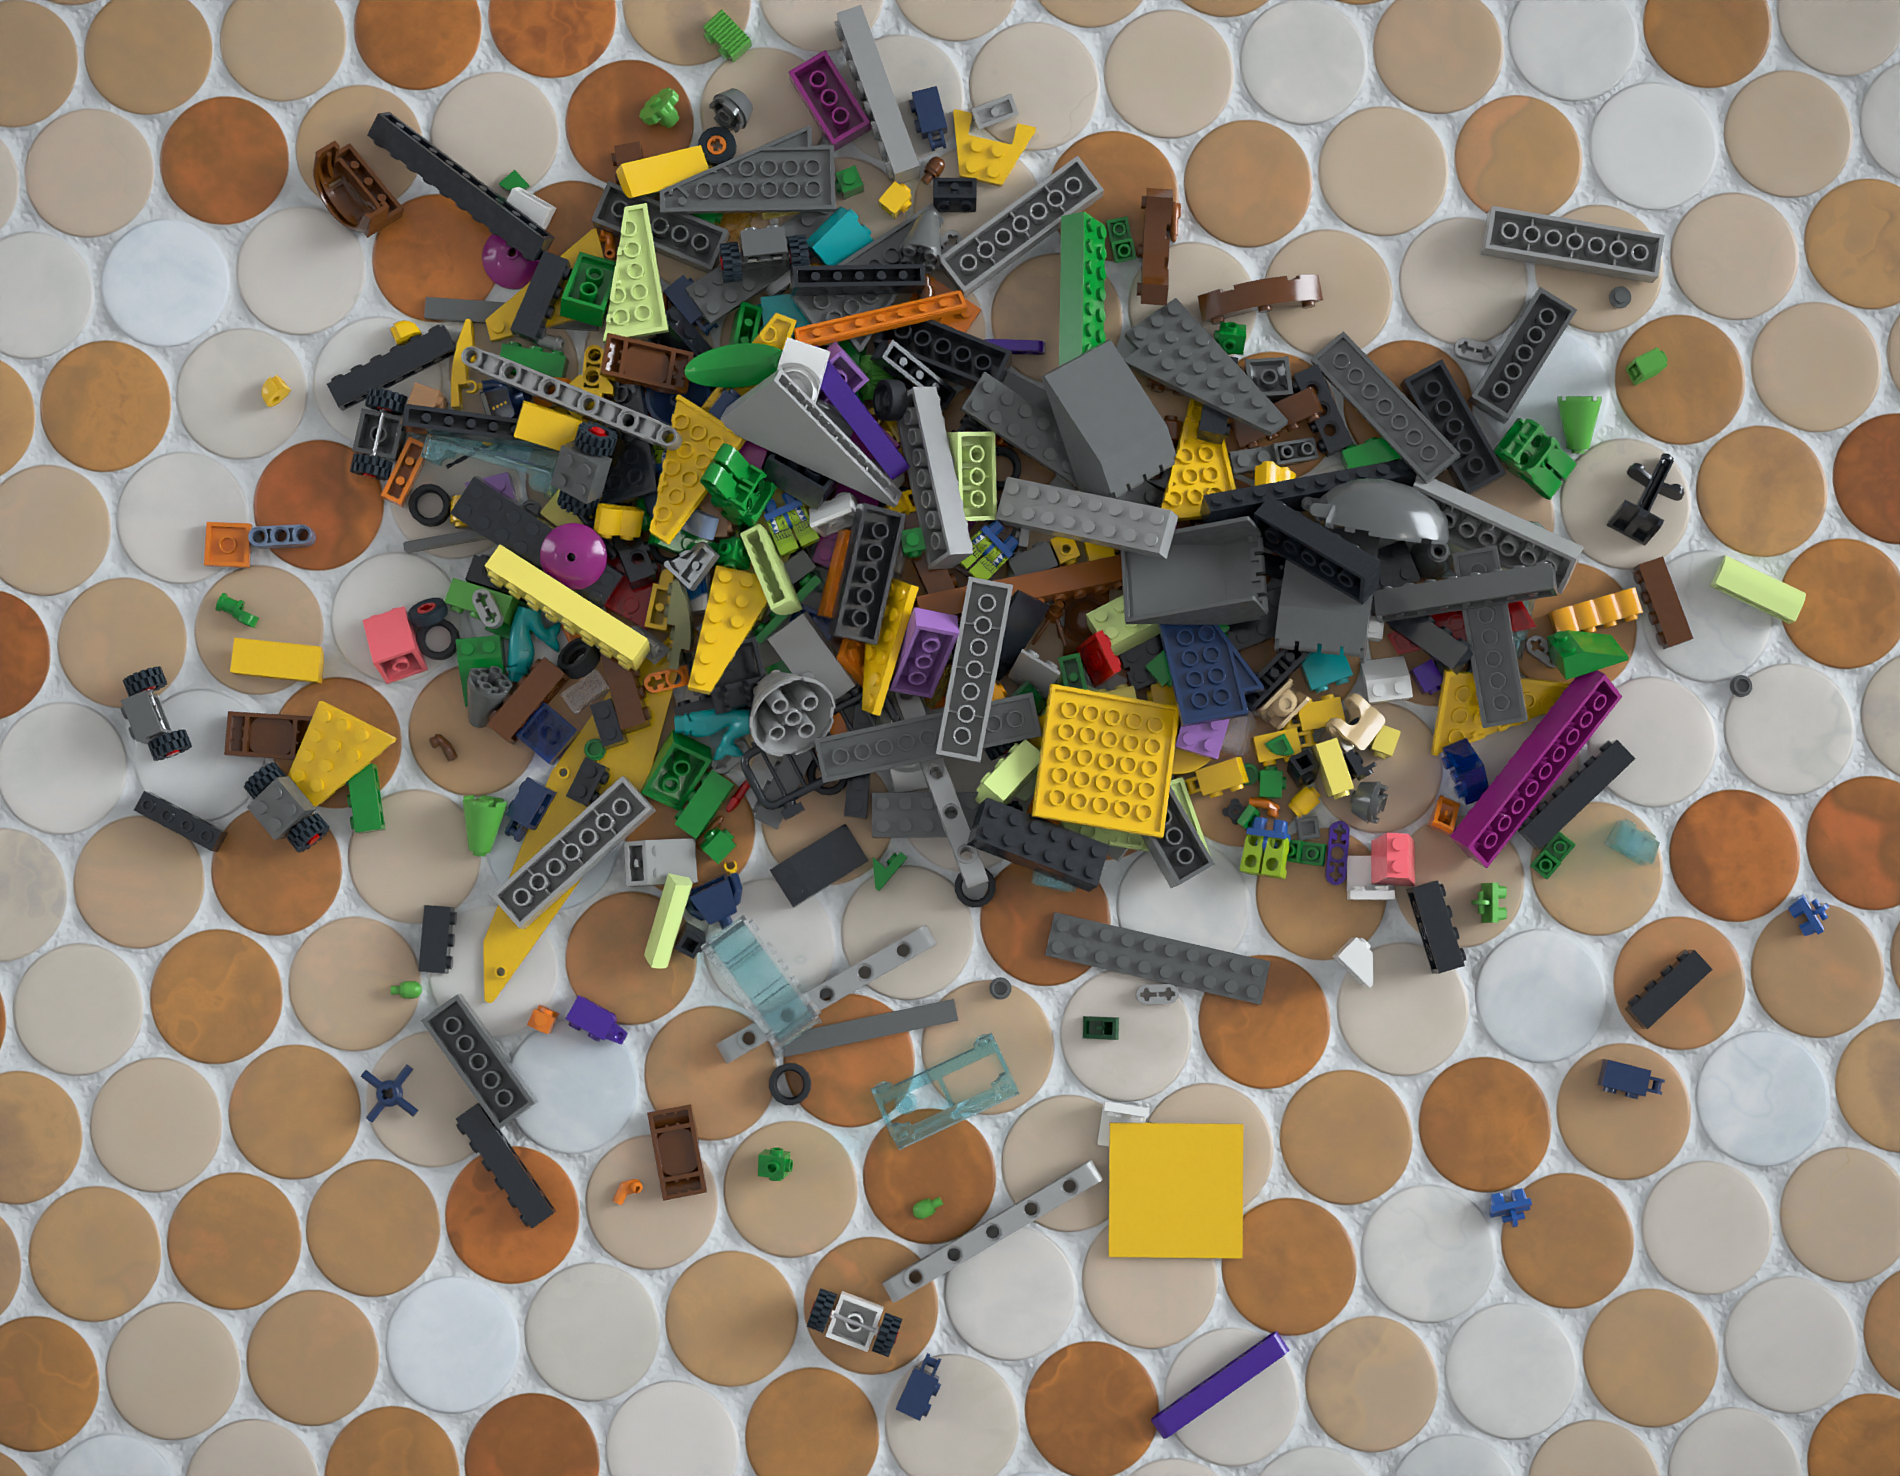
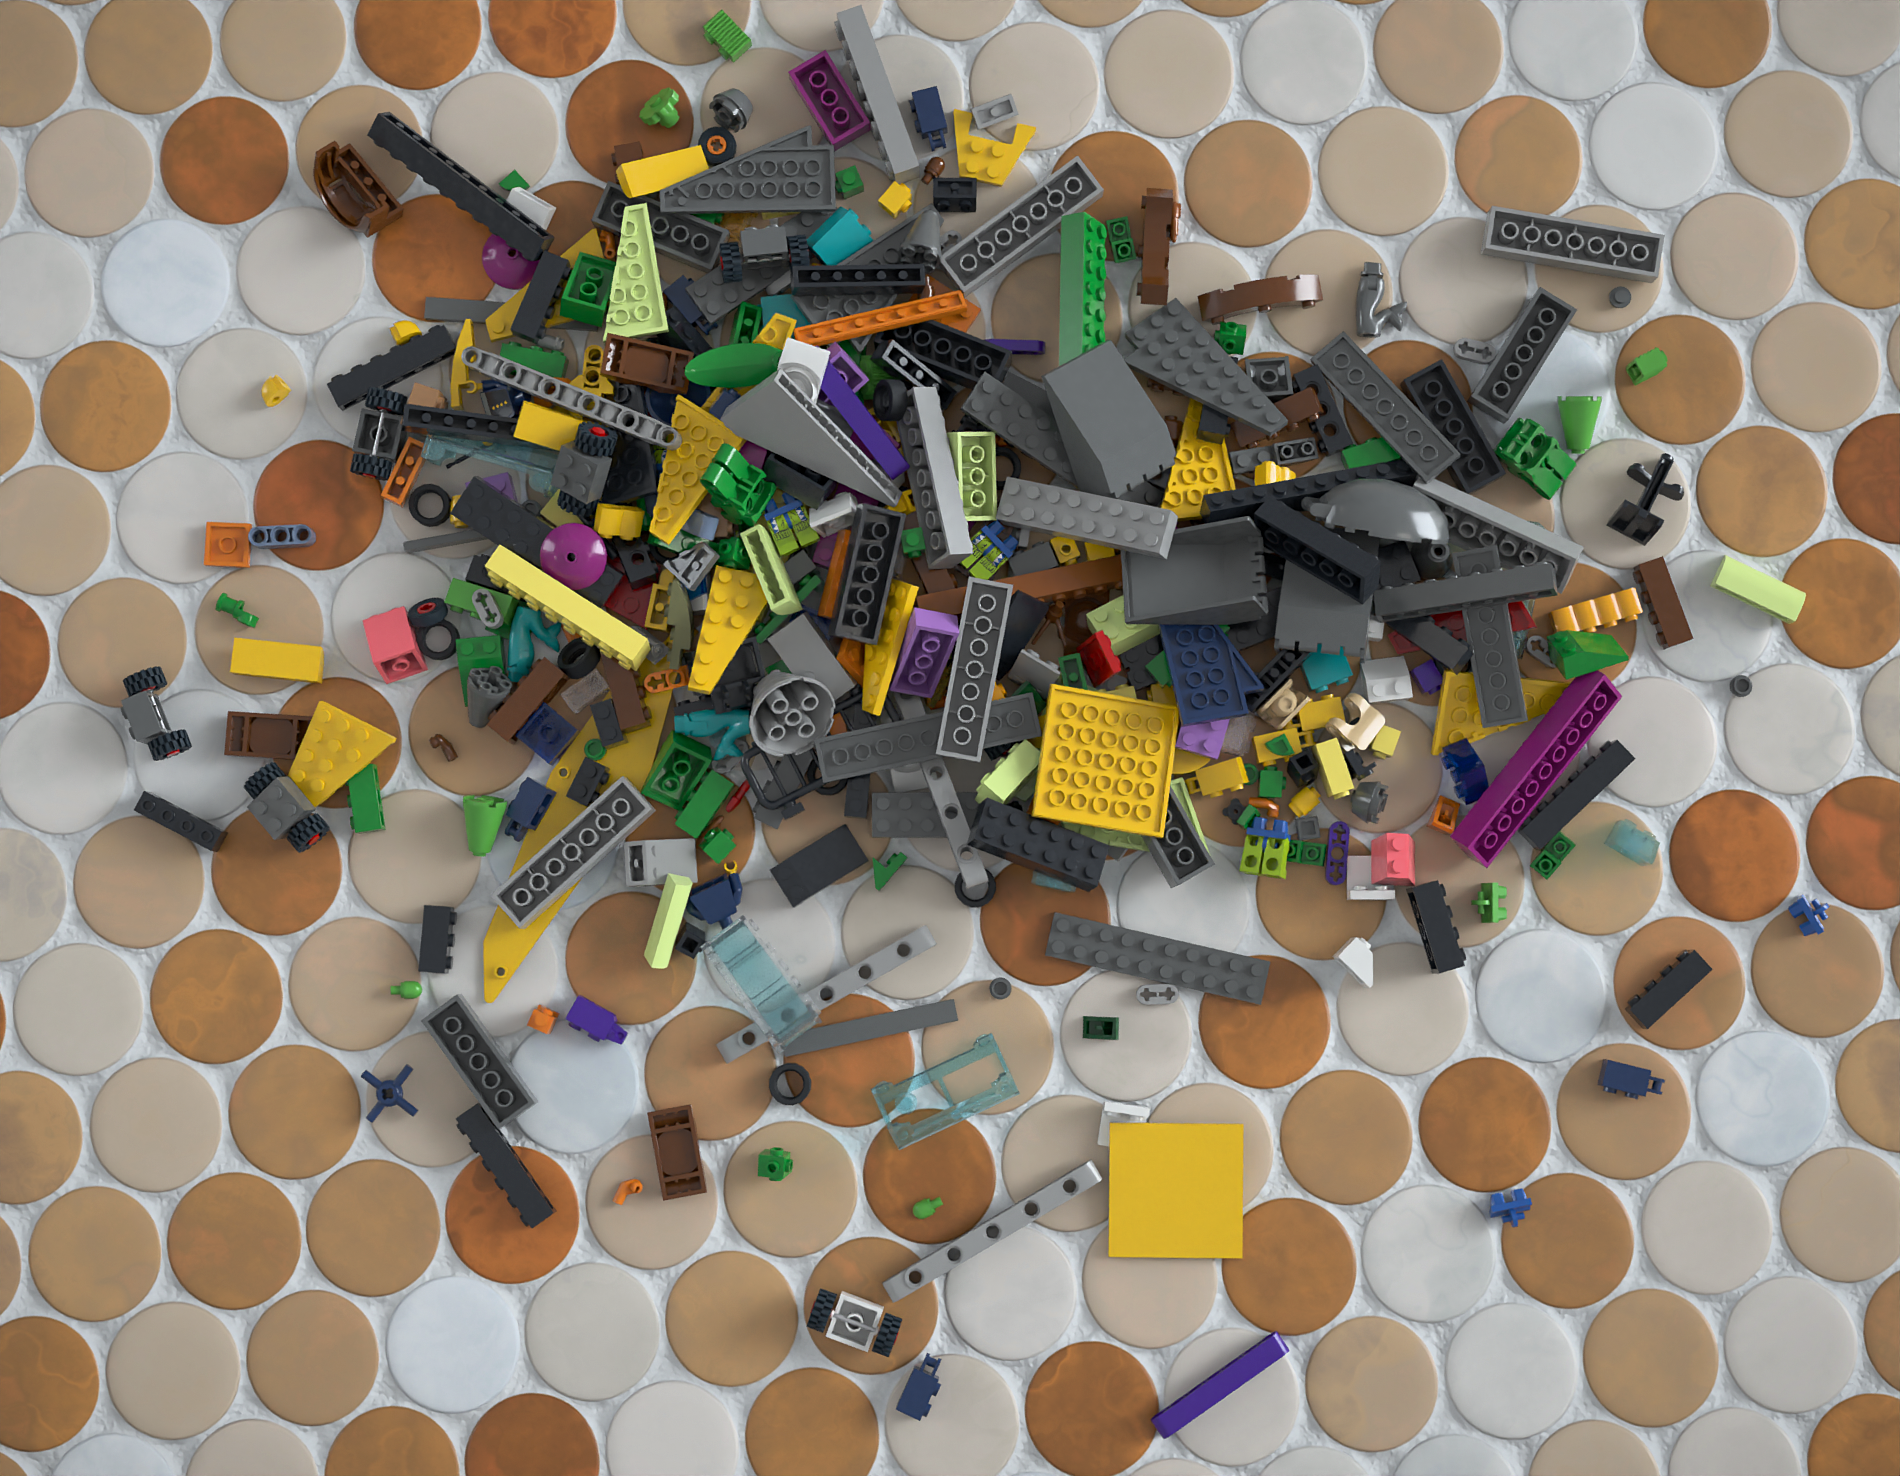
none -> dark grey piece [1356,262,1407,338]

